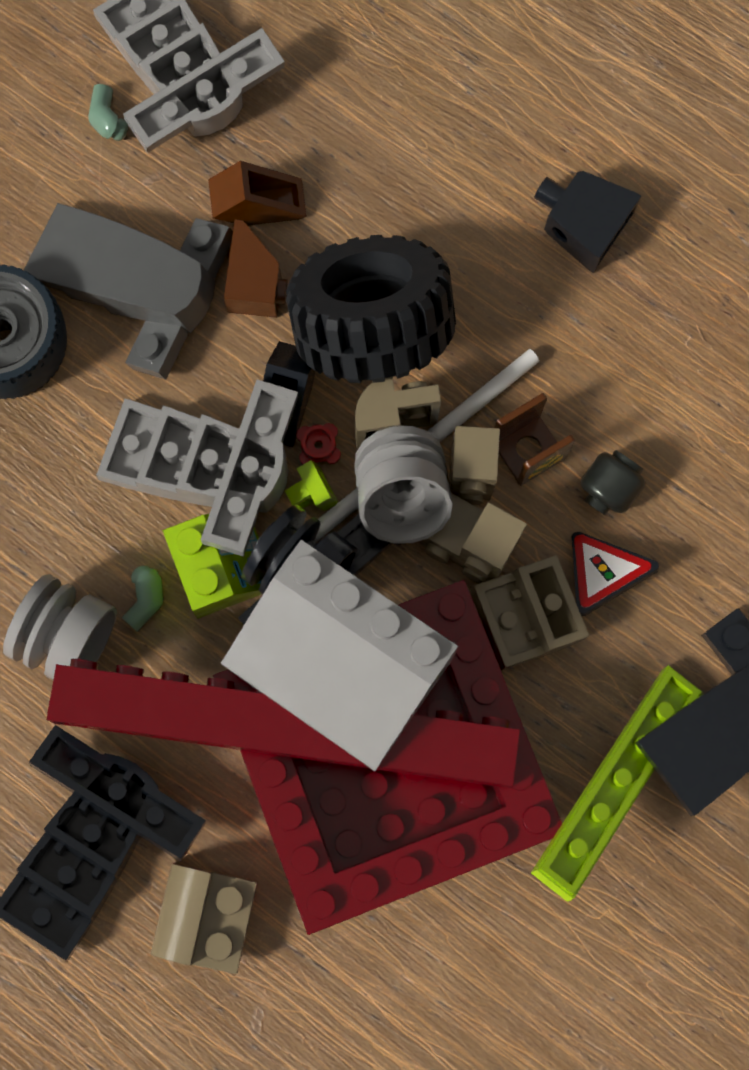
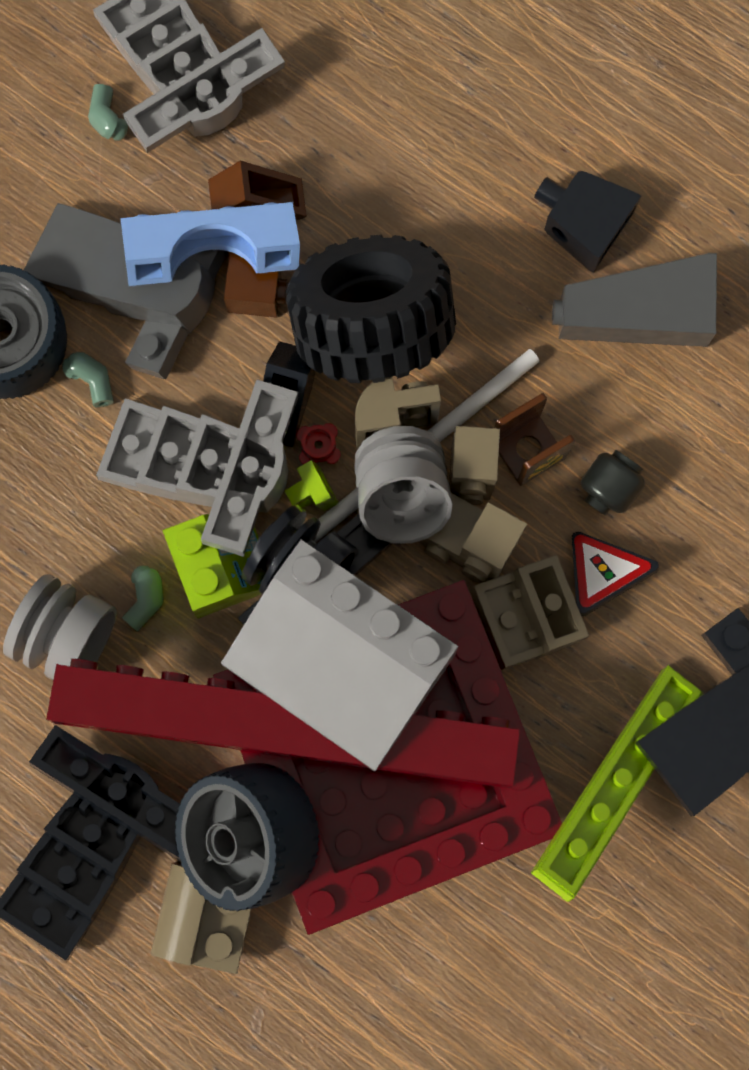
none -> sand green arm [62,352,114,407]
none -> light blue arch [120,202,300,286]
none -> wheel [175,763,319,911]
none -> dark grey slope [552,253,717,347]

